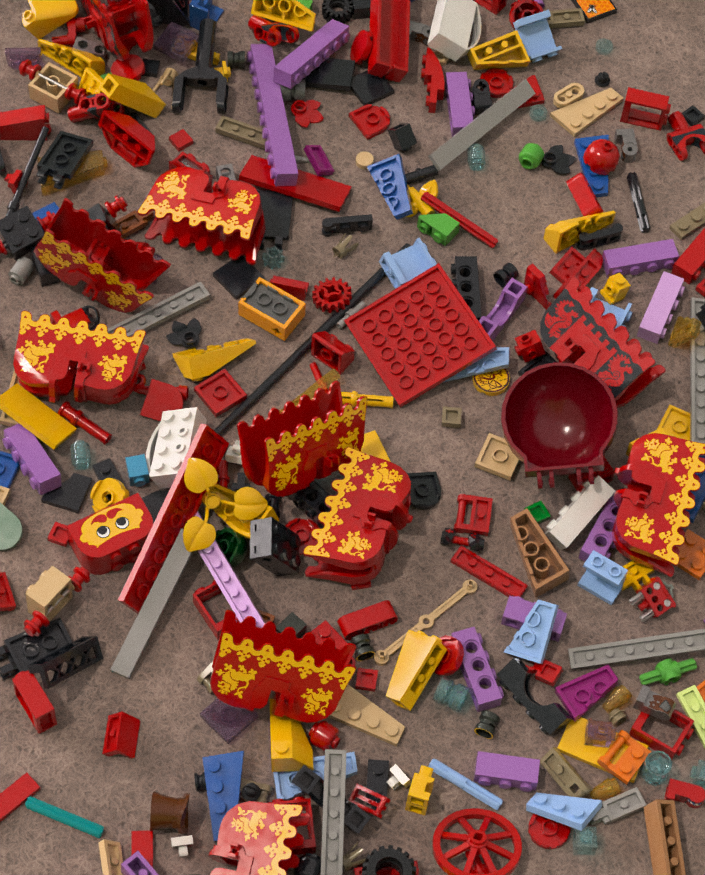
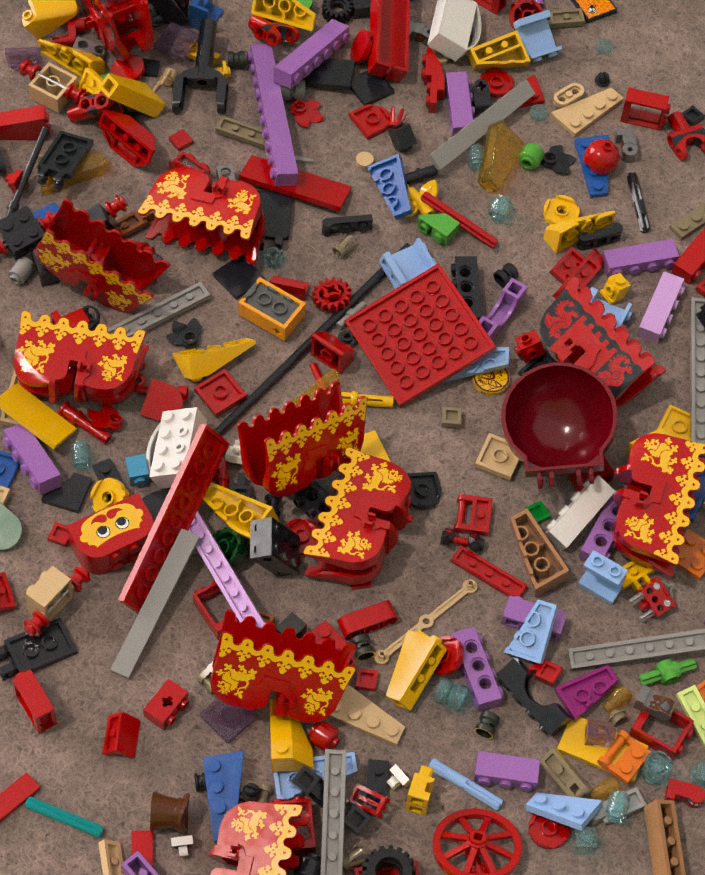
black fence [27,636,103,689] -> none
yellow plant [183,458,268,552] -> none
magenta tile [303,145,335,176] -> none
red wing [524,263,552,310] -> none
red beam [566,172,603,216] -> none
clear yellow wing [668,316,702,348] -> none
none -> red plate [87,404,123,430]
none -> red brick [143,679,189,730]
none -> black plate [338,330,356,347]
none -> red piece [387,107,408,129]
none -> clear yellow slope [477,120,524,193]
none -> clear light blue head [487,195,514,223]
none -> yellow plate [543,195,580,224]
none -> clear light blue brick [605,790,630,823]

